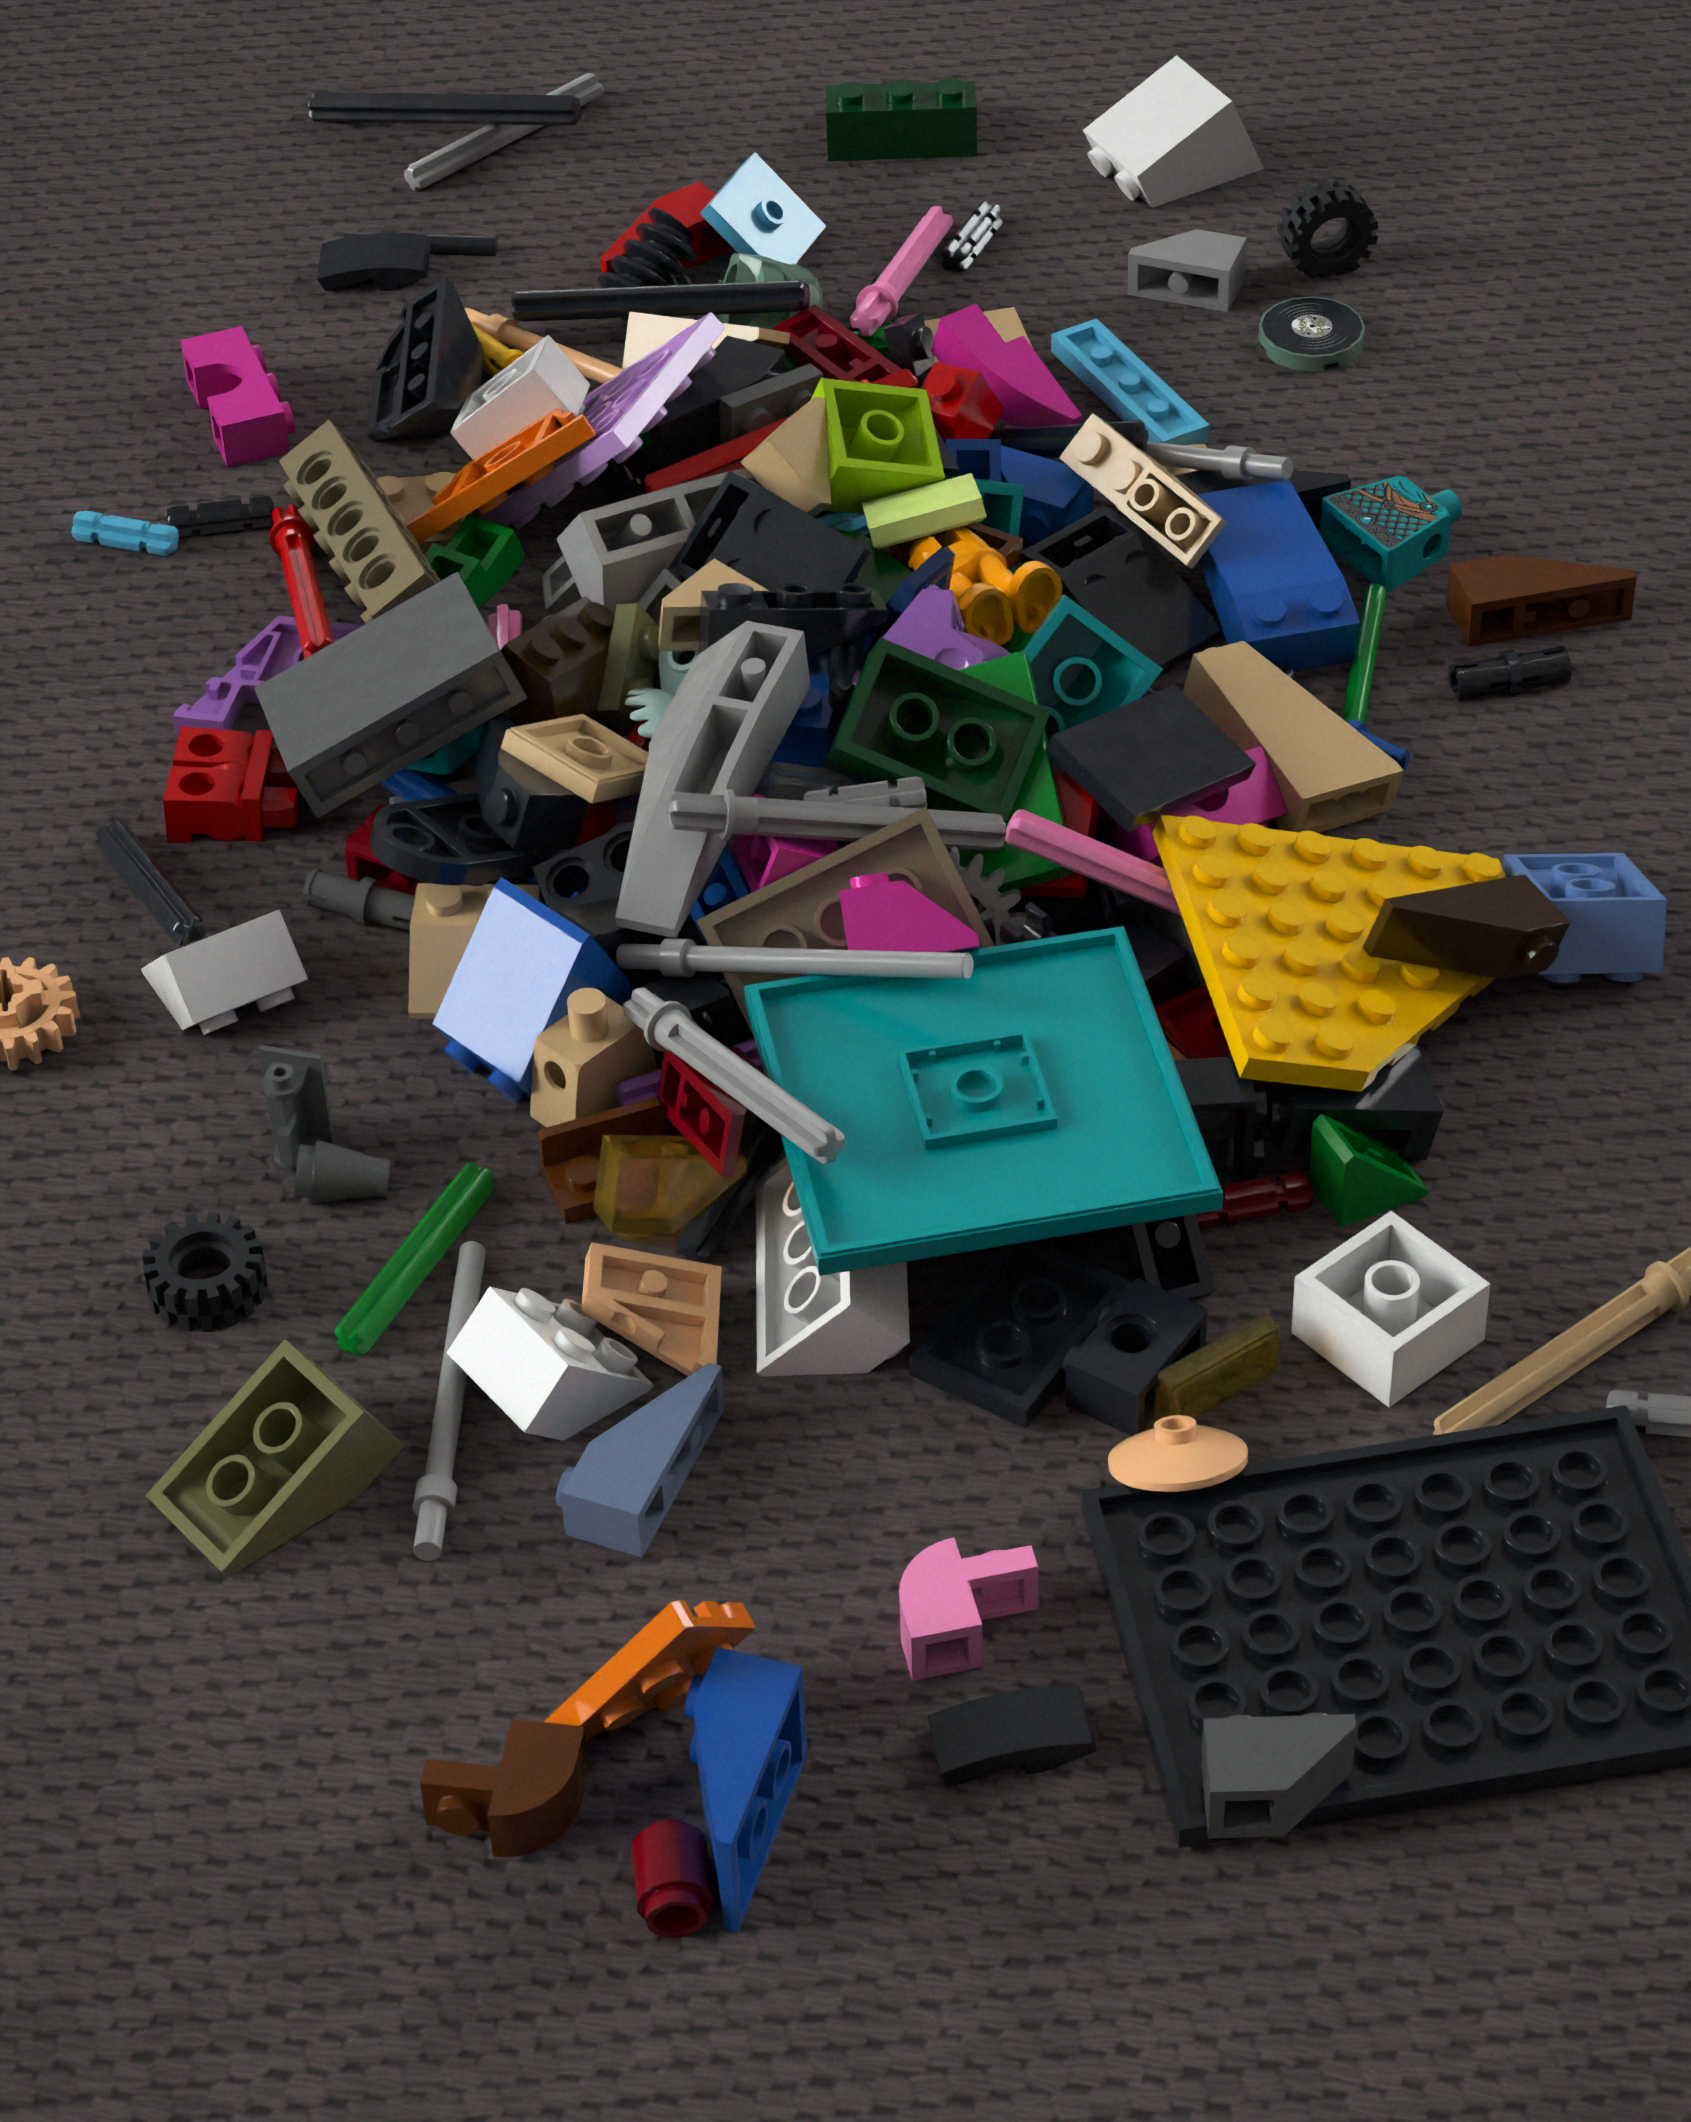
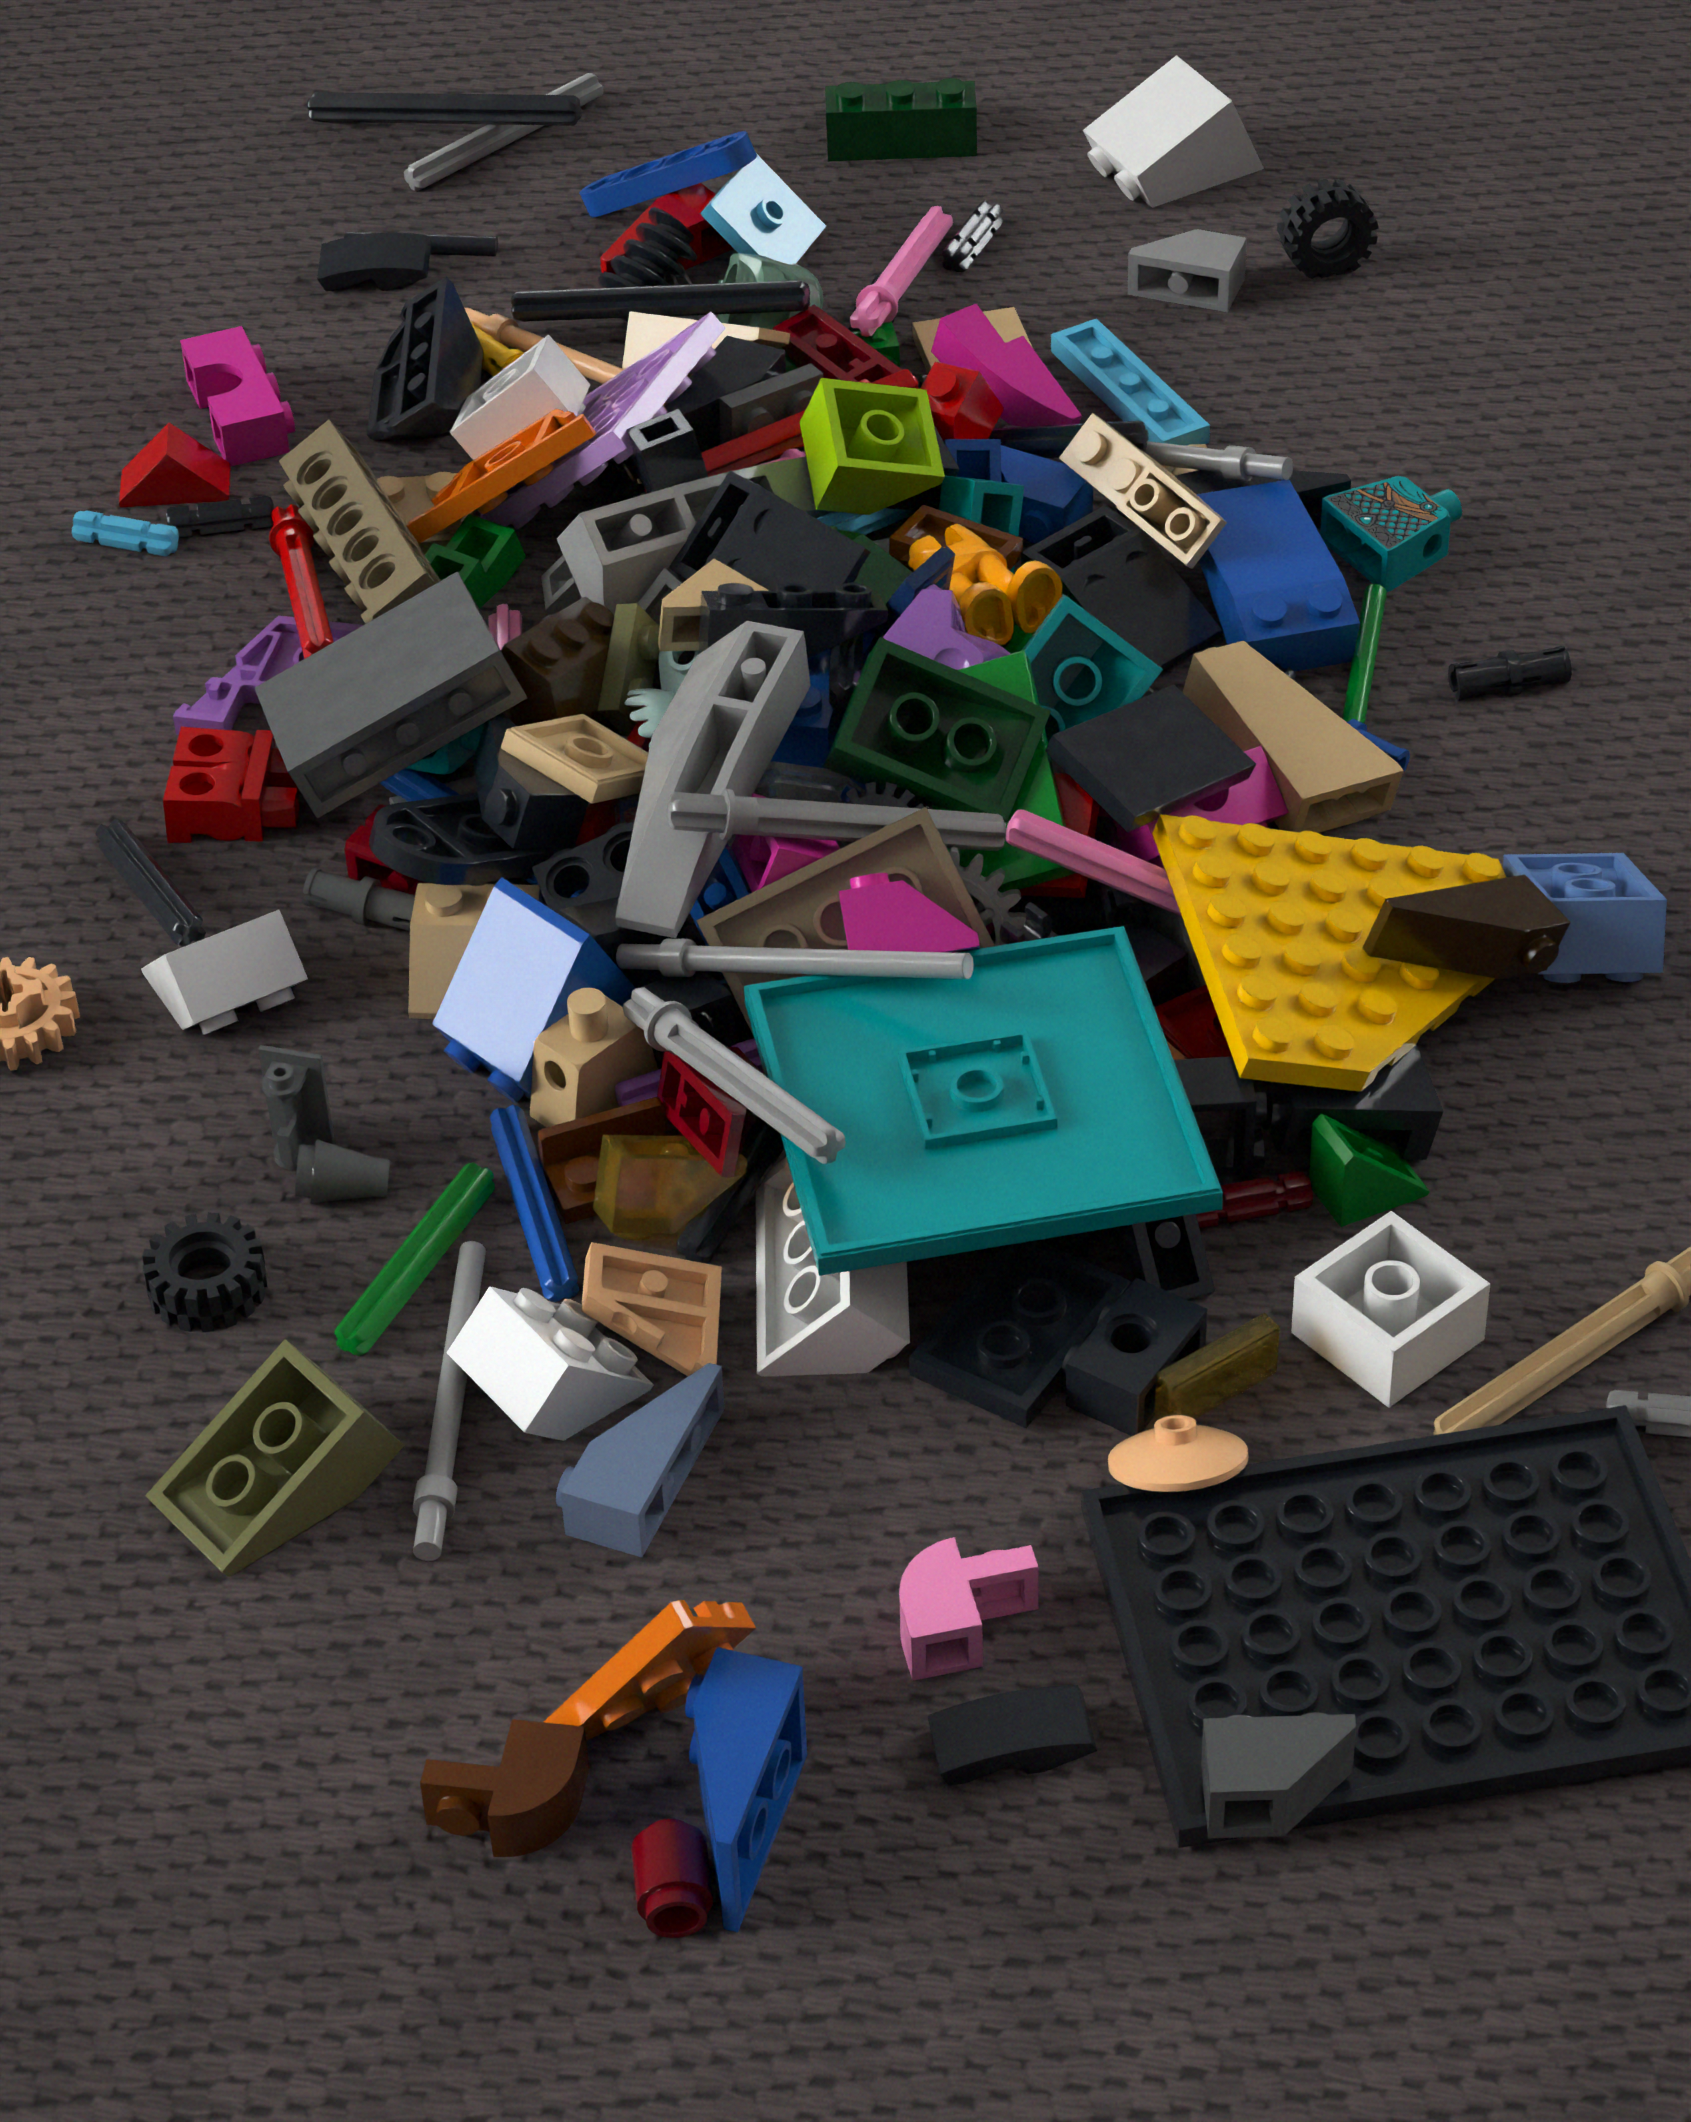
tan slope [741,397,831,517] -> none
light grey axle [803,776,927,809] -> none
yellowish green tile [862,473,987,549] -> none
black plate [883,312,935,377] -> none
tile [1258,297,1365,371] -> none
reddish brown slope [1446,555,1637,647] -> none
none -> red slope [119,422,231,507]
none -> blue axle [490,1104,579,1302]
none -> blue beam [579,131,757,217]
none -> black brick [626,409,708,493]

